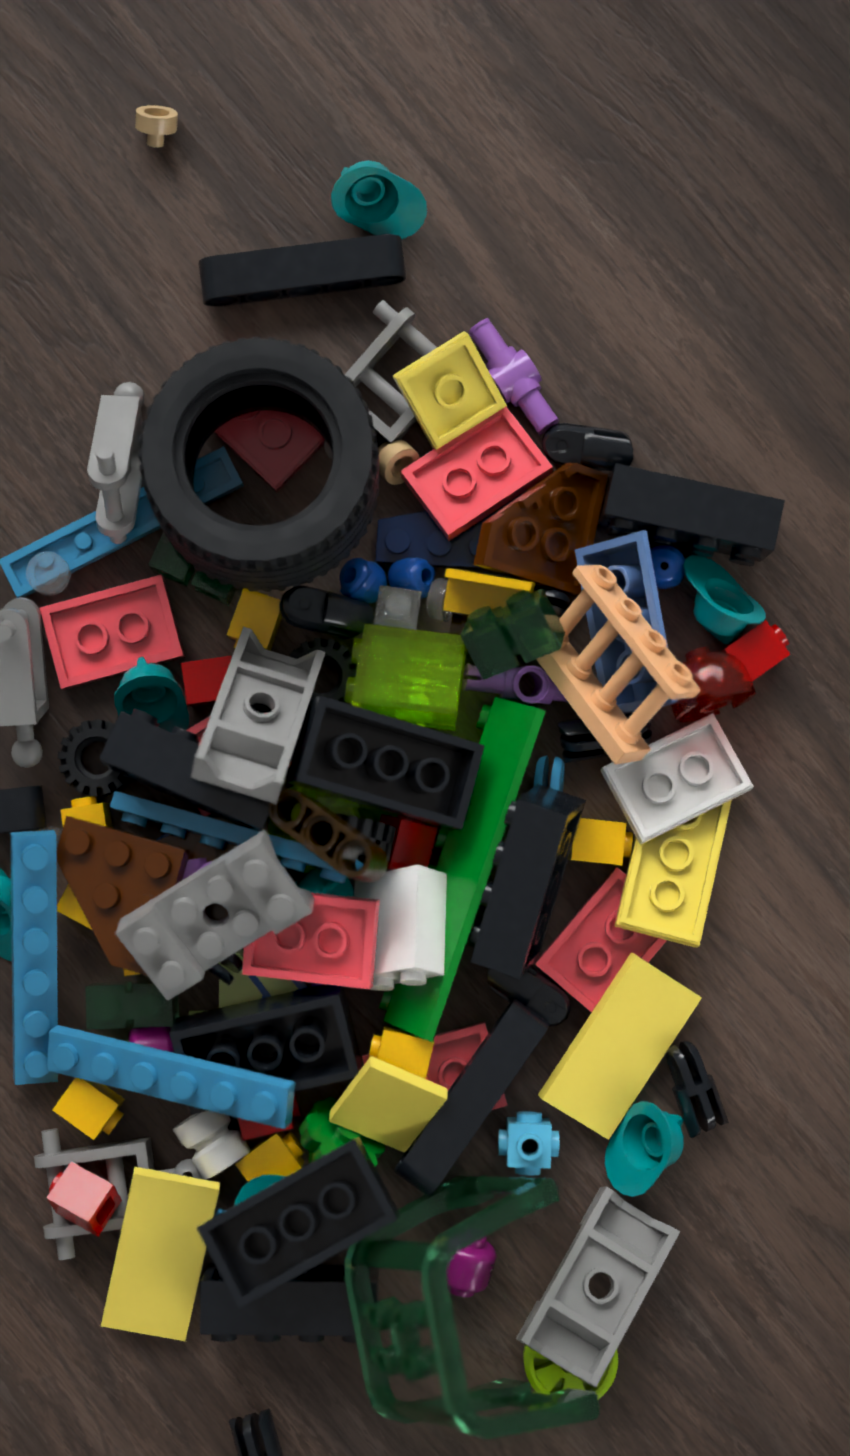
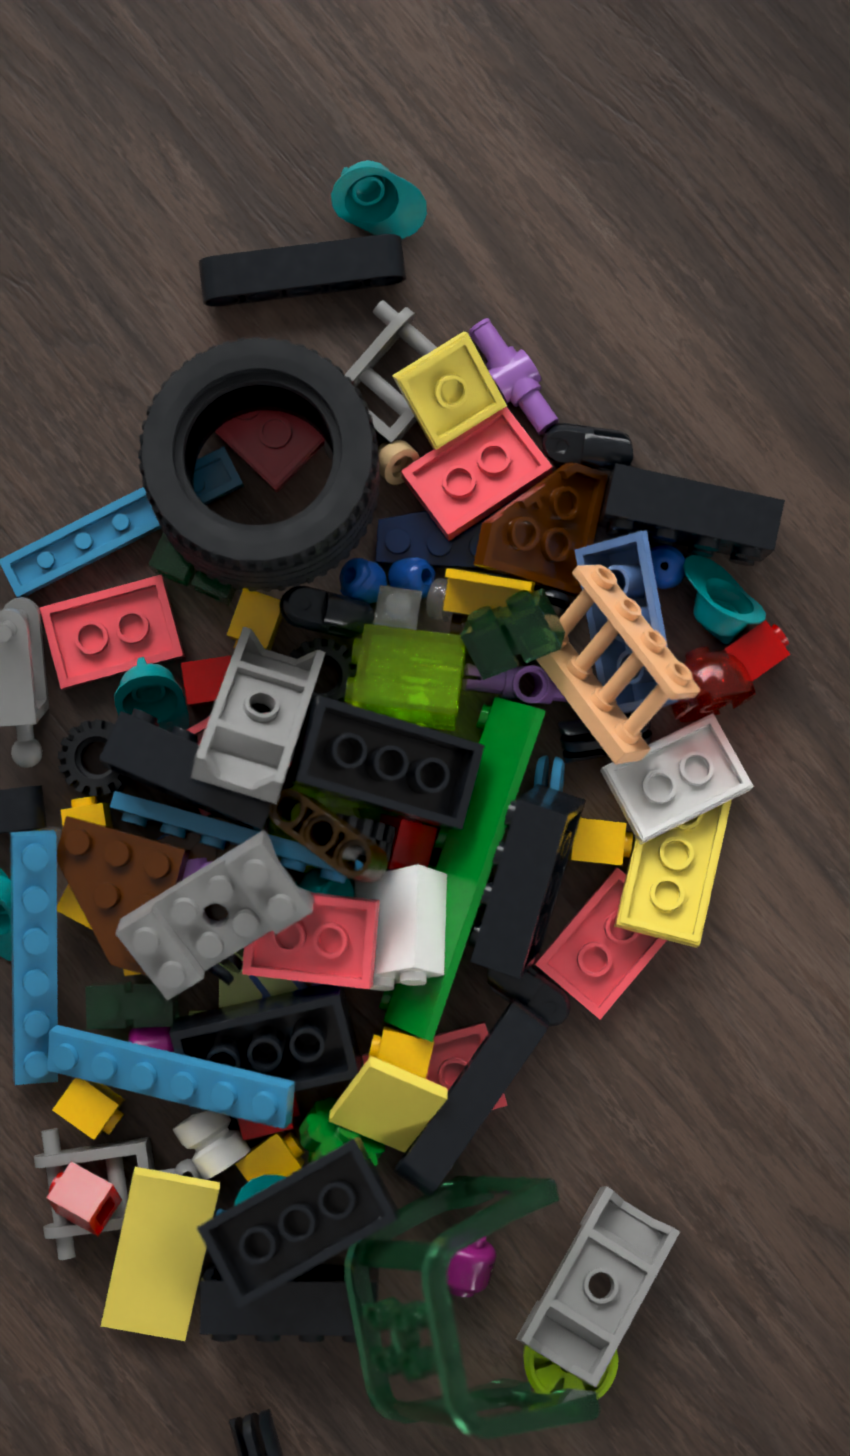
clear tile [26,552,71,595] -> none
light grey piece [87,382,144,544] -> none
tan tile [135,105,178,148] -> none
medium azure brick [498,1111,559,1175] -> none
light yellow tile [538,952,702,1140] -> none
teal piece [605,1101,684,1197] -> none
black arm [666,1041,729,1138] -> none

